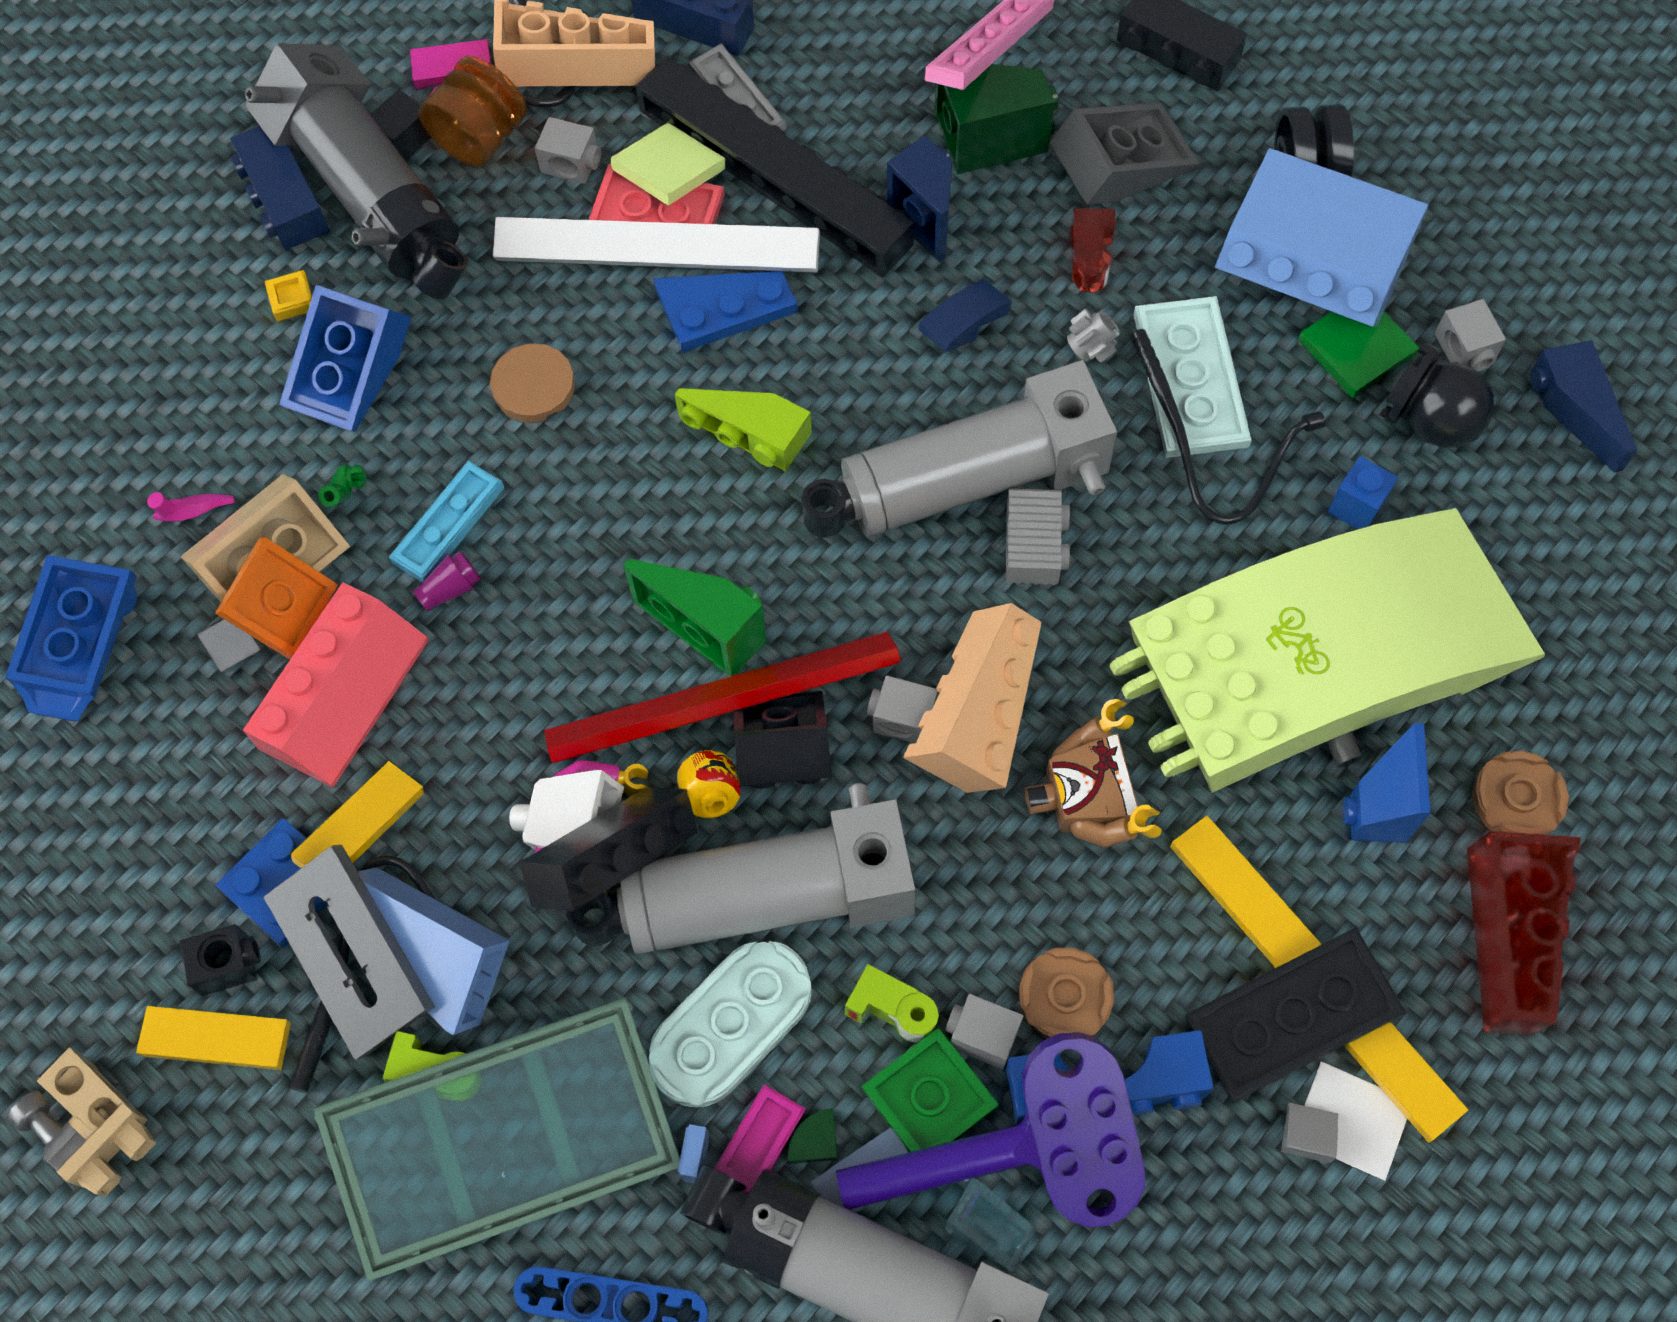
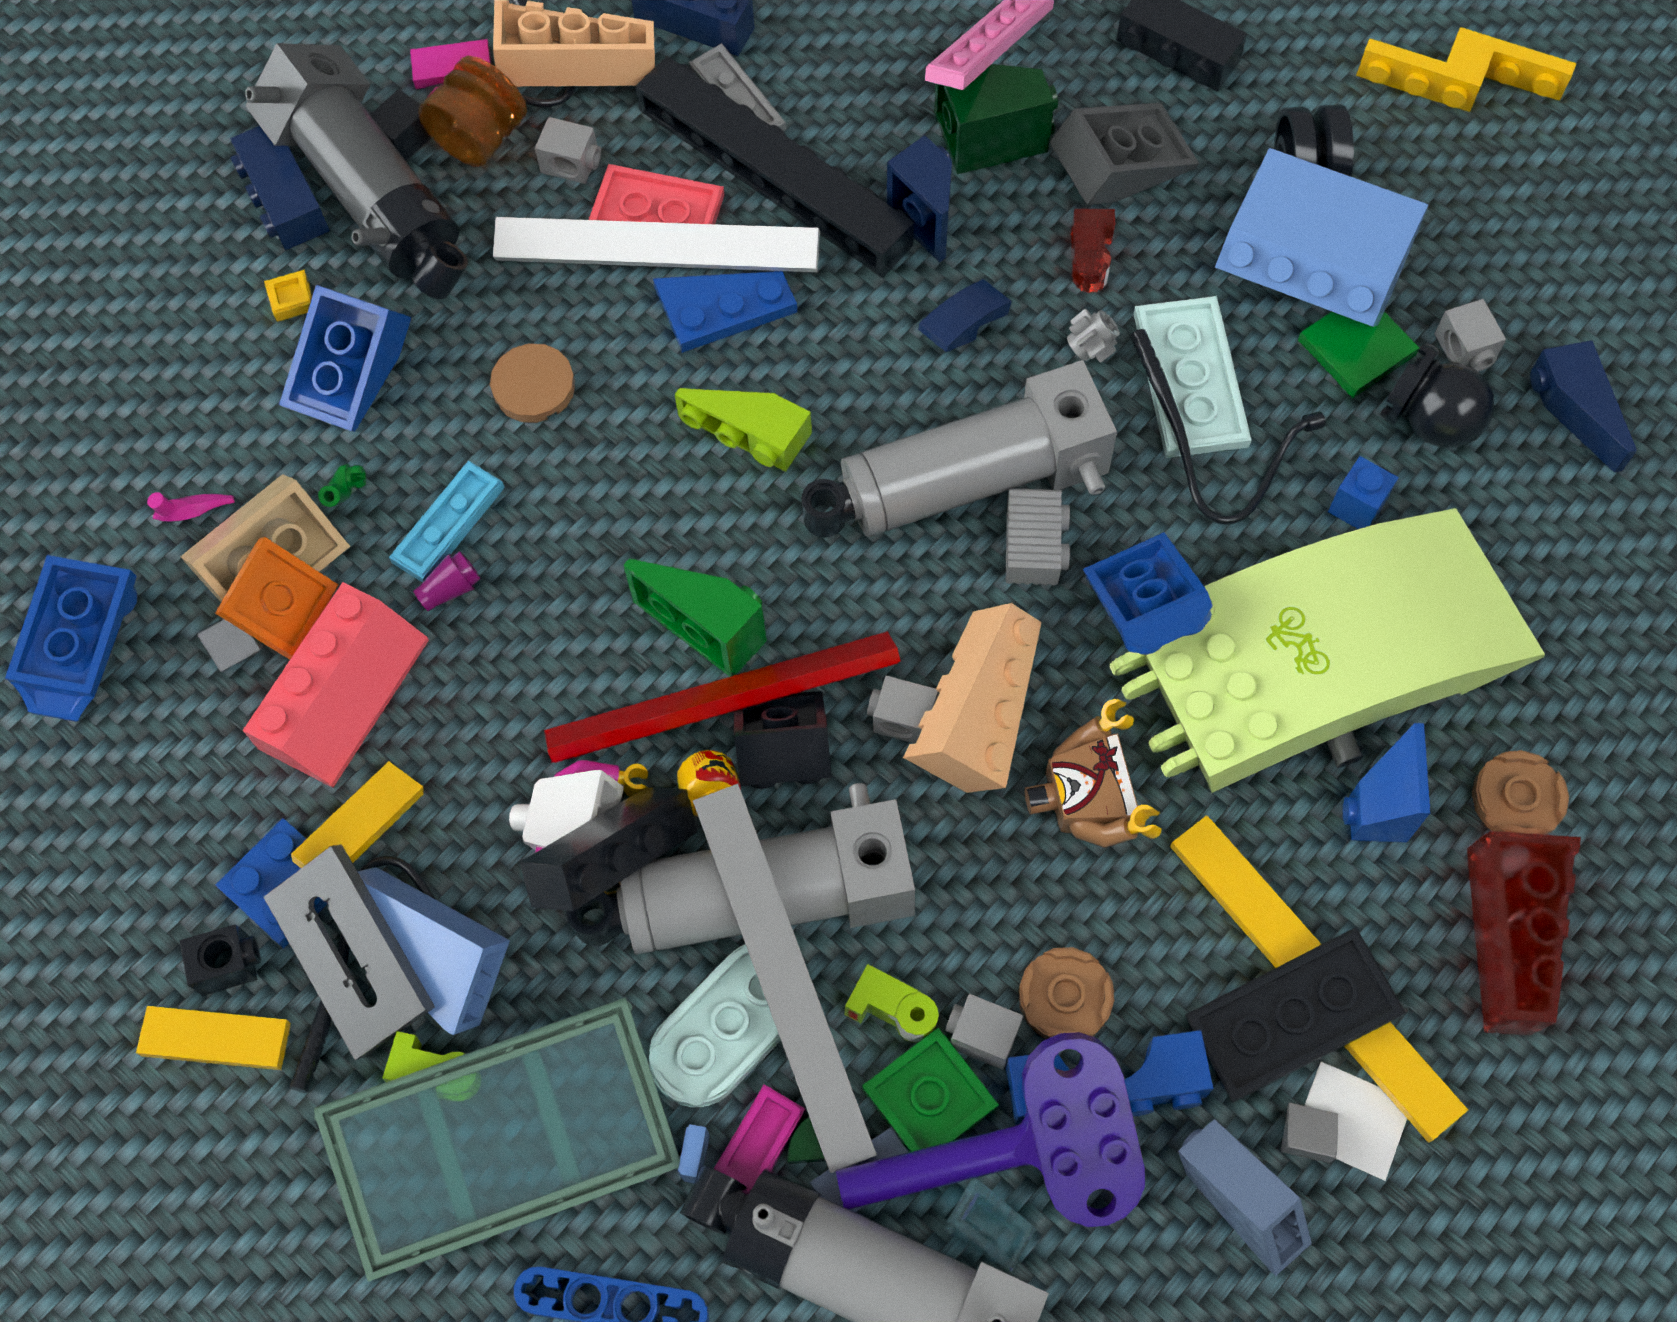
tan hips [7,1047,156,1197] -> none
yellowish green tile [611,123,725,206] -> none
none -> light grey tile [693,784,877,1173]
none -> blue slope [1083,532,1213,655]
none -> sand blue slope [1178,1119,1312,1276]
none -> yellow bracket [1356,27,1577,112]

